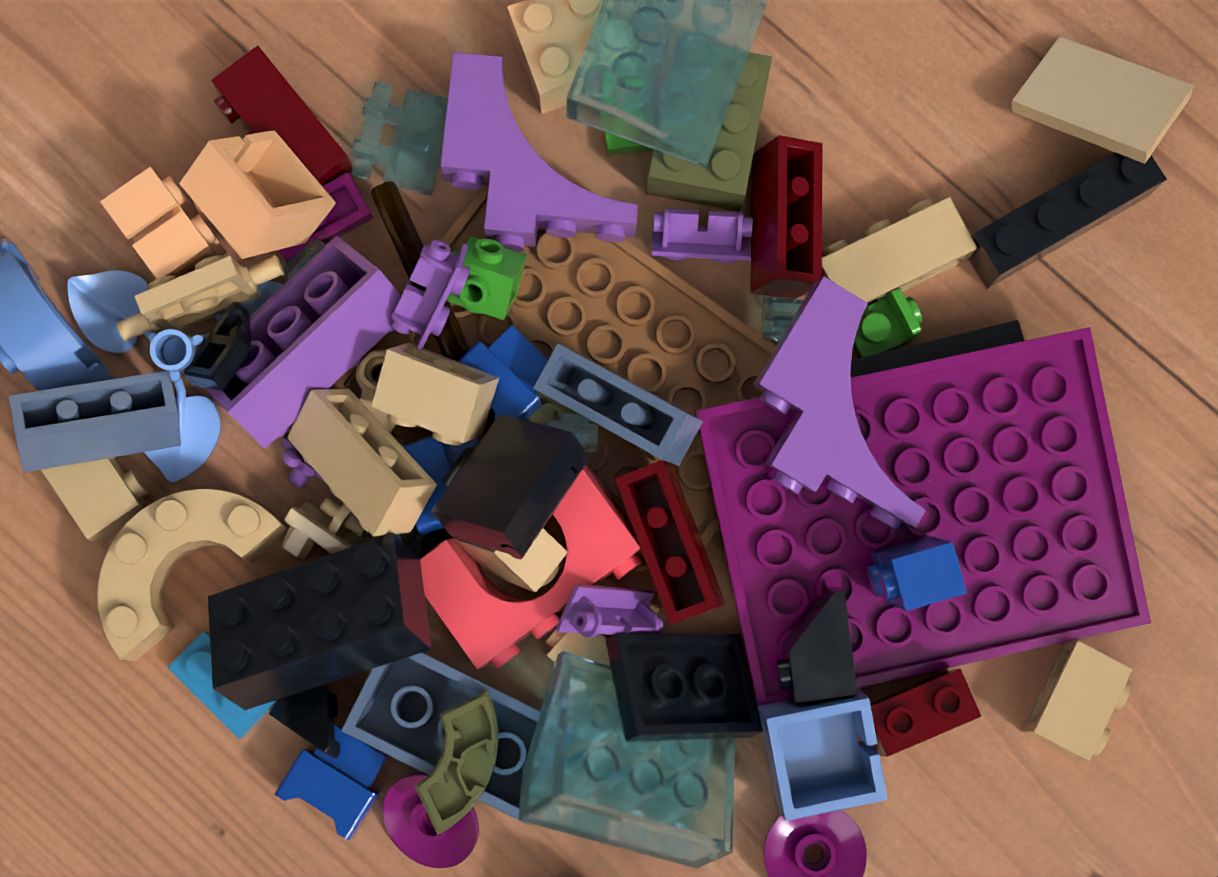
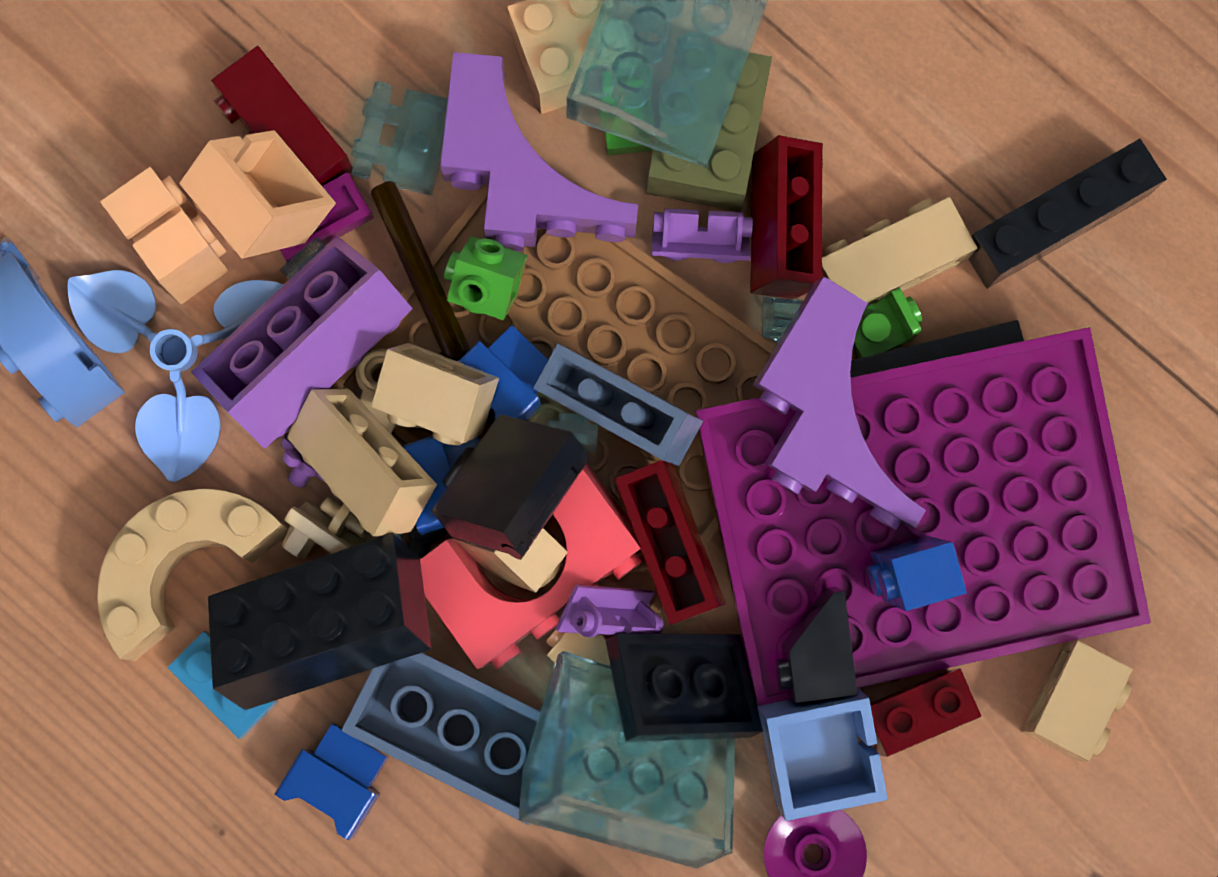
sand blue brick [9,370,181,473] -> none
tan brick [41,457,149,544] -> none
tan plate [116,255,285,342] -> none
black tile [182,302,252,391] -> none
black tile [269,685,341,759] -> none
magenta dish [383,772,479,868] -> none
medium lavender hinge [391,240,471,350] -> none
olive tile [415,690,499,835] -> none
tan tile [1012,36,1193,164] -> none

